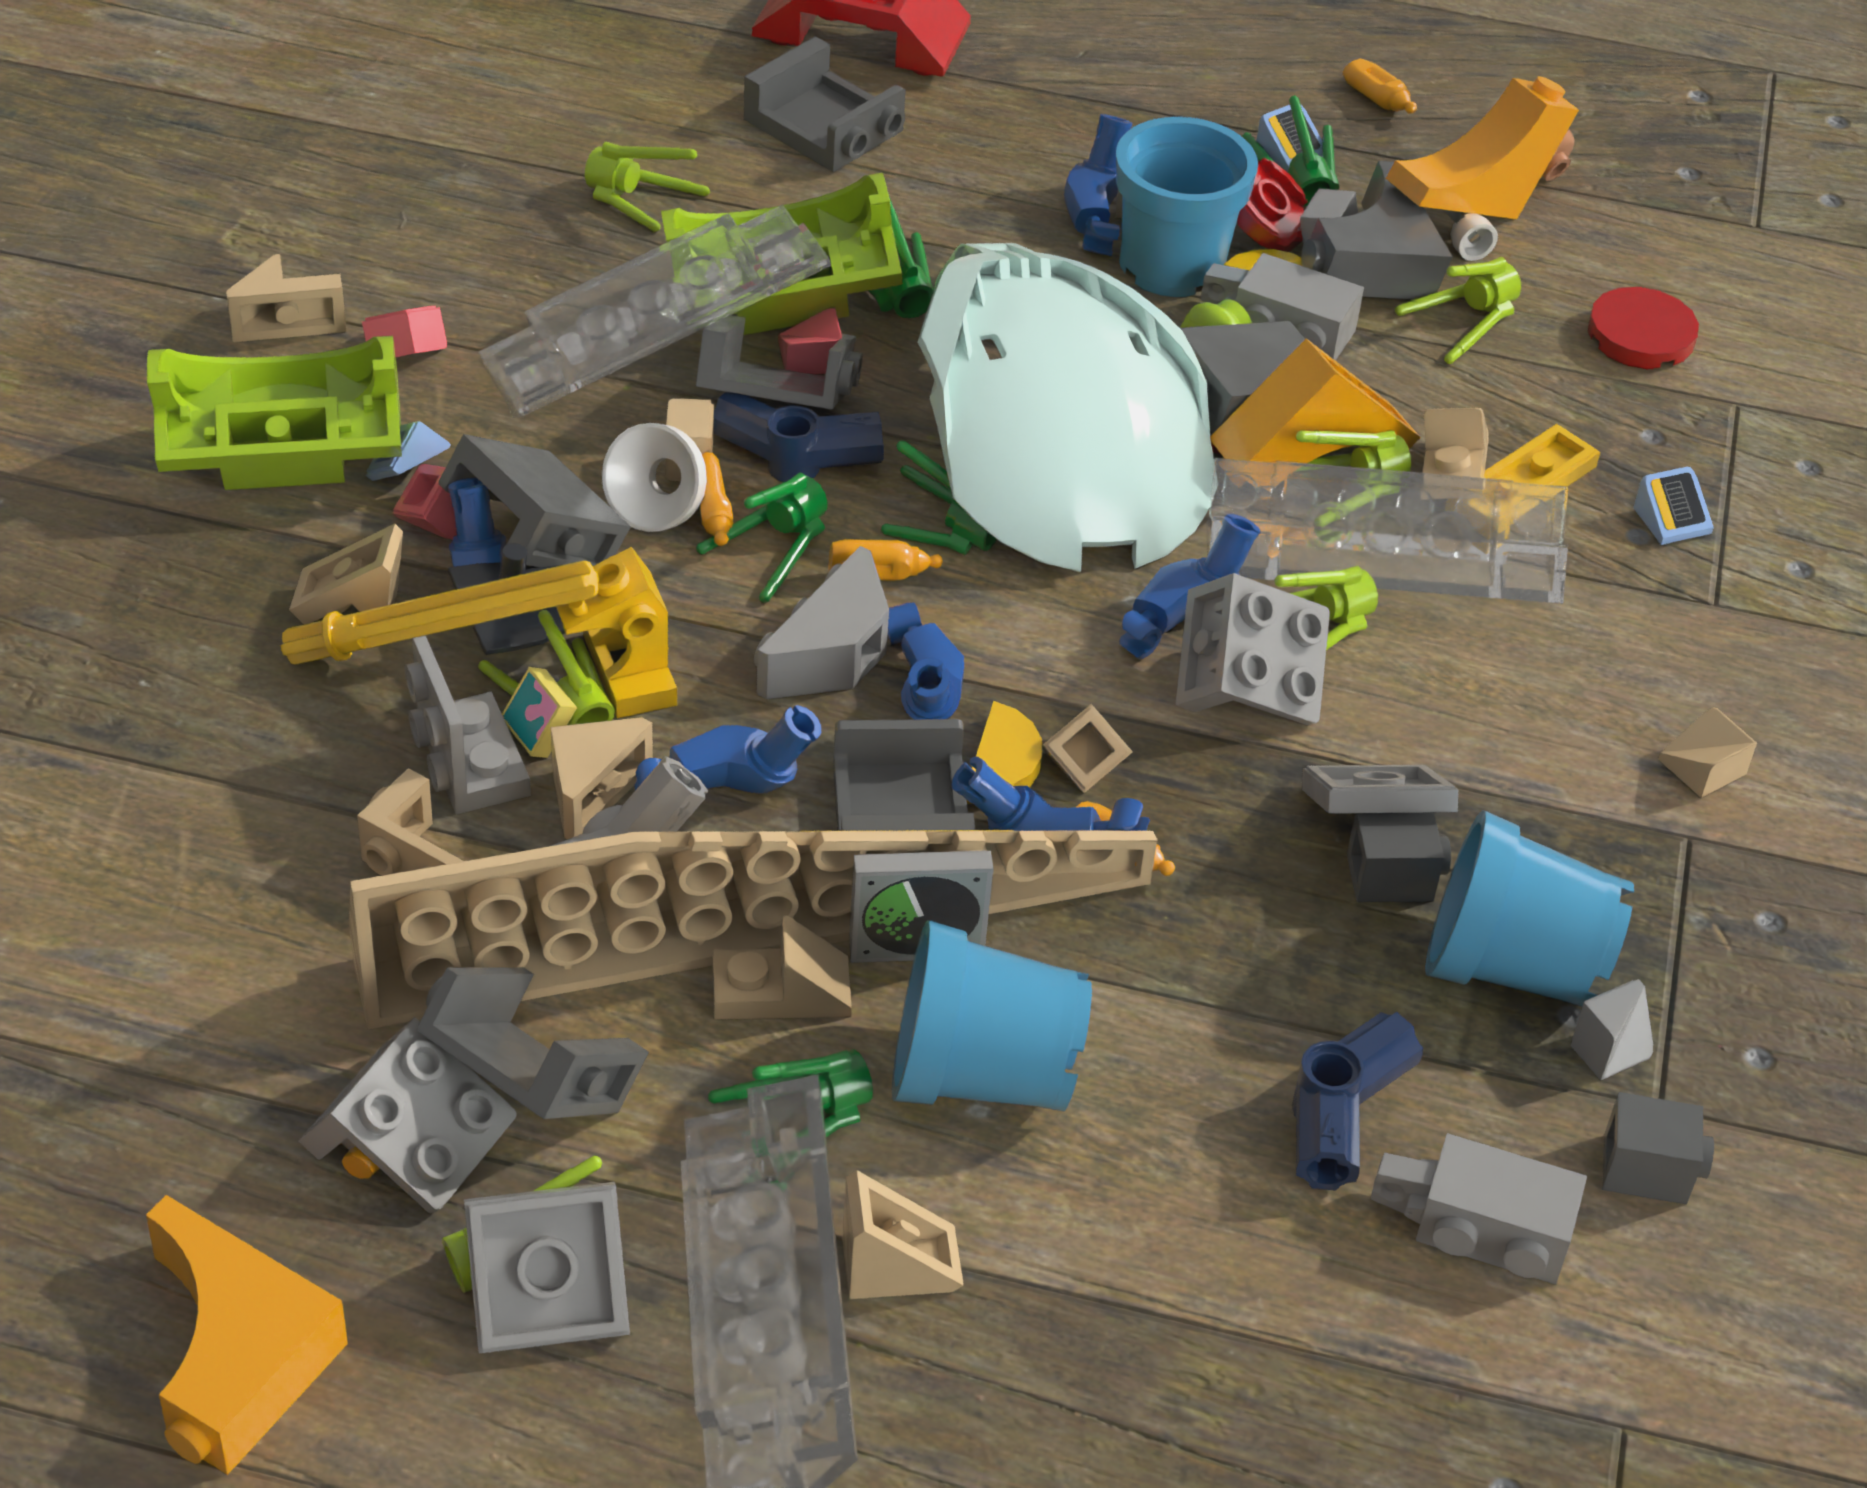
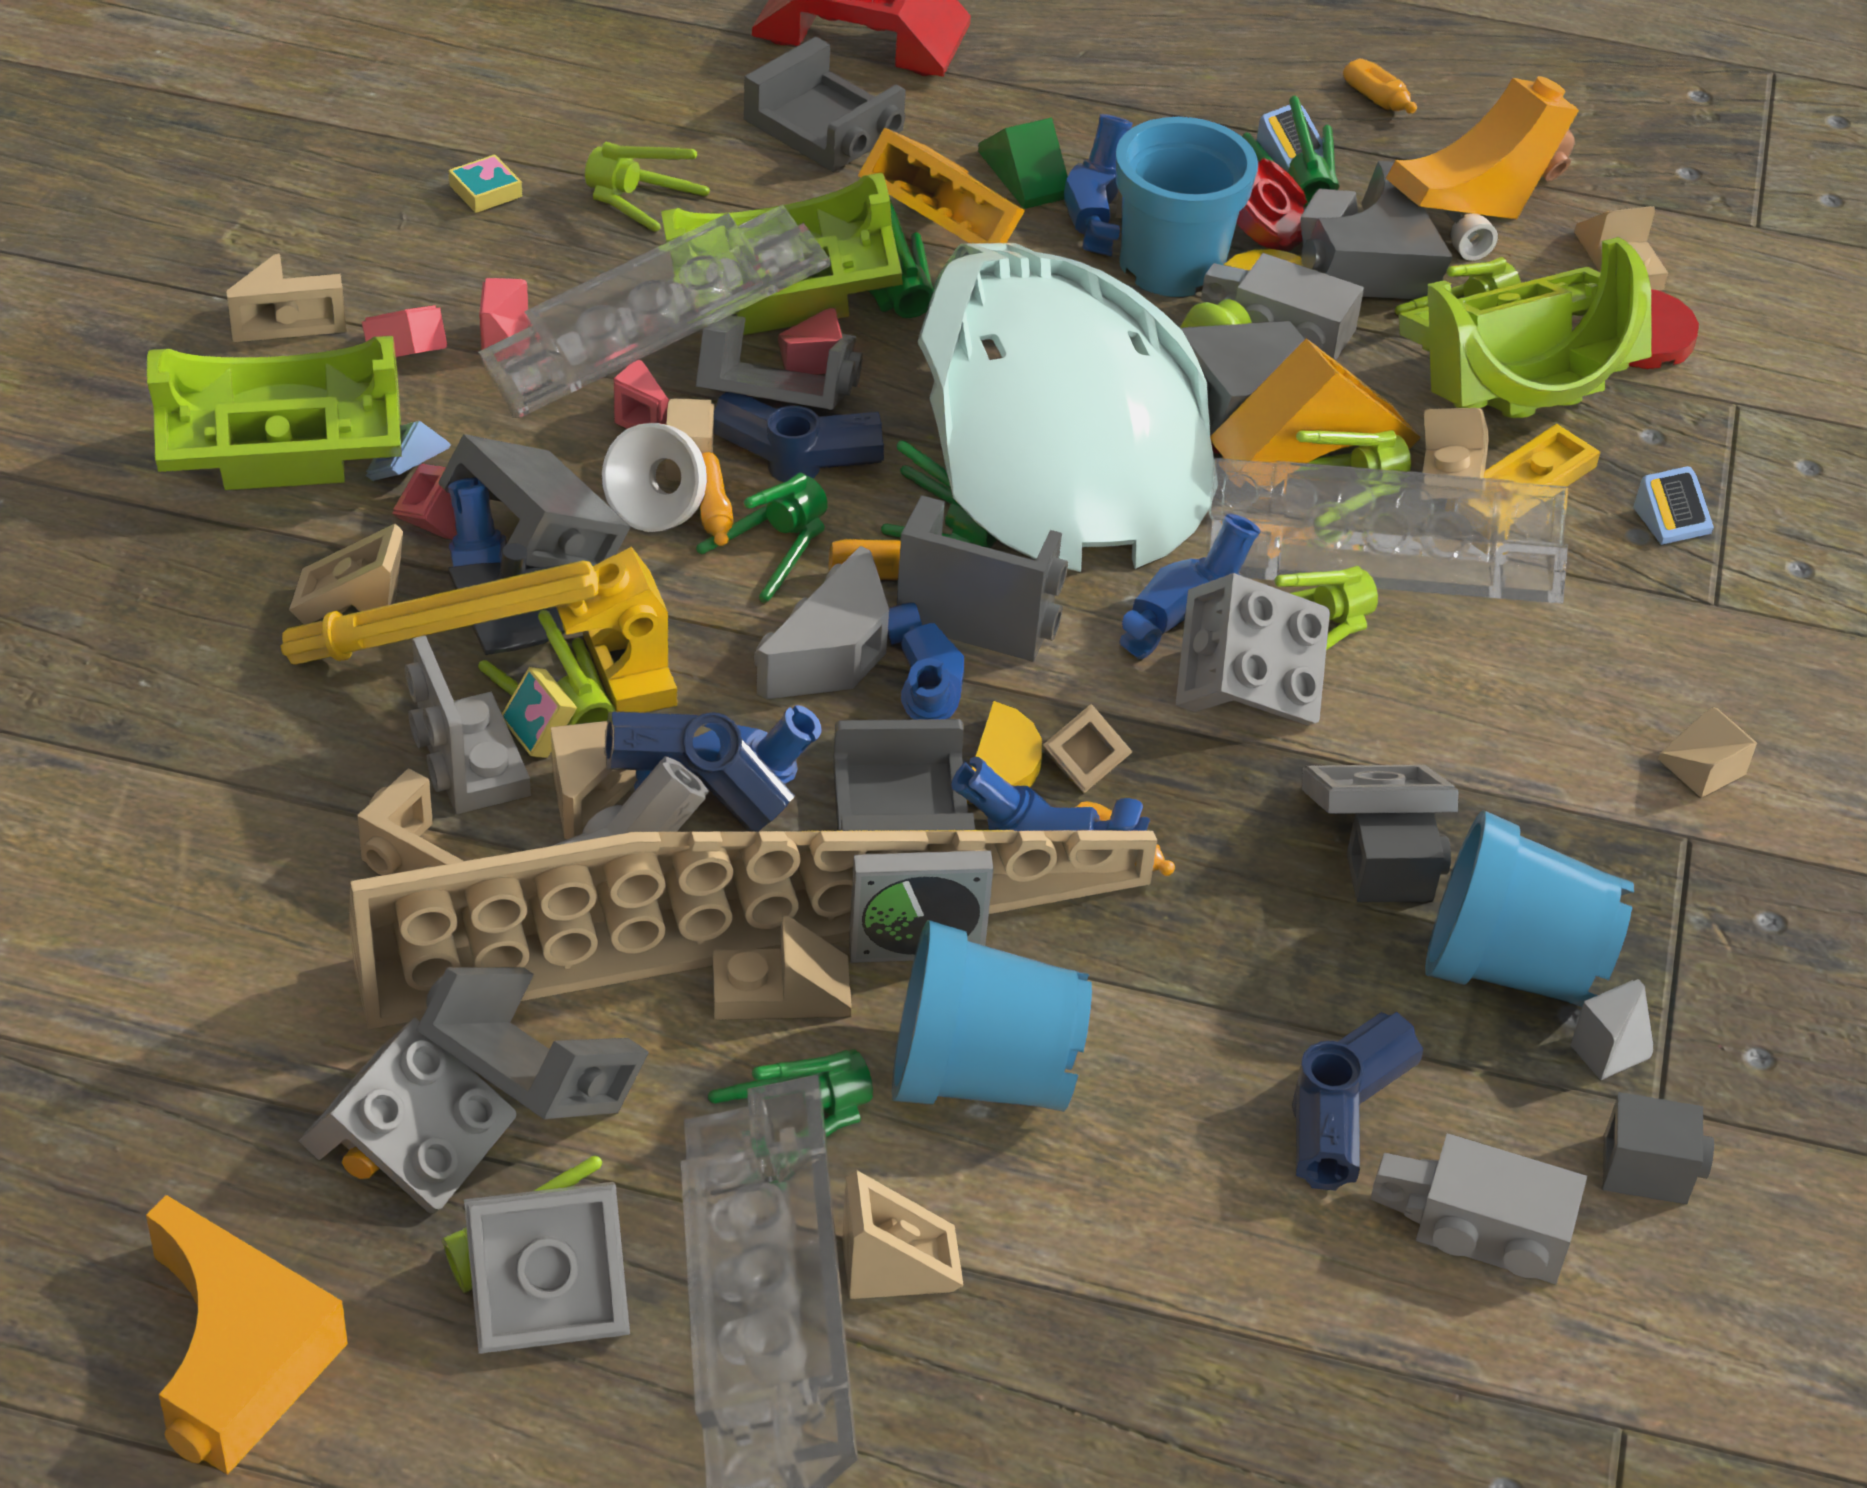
none -> tile [448,154,522,213]
none -> coral slope [479,278,529,359]
none -> dark blue piece [604,712,795,831]
none -> coral slope [614,359,669,429]
none -> light orange arch [858,127,1025,243]
none -> dark grey panel [896,495,1068,662]
none -> green slope [978,117,1068,209]
none -> lime piece [1399,237,1651,418]
none -> tan slope [1574,206,1668,290]

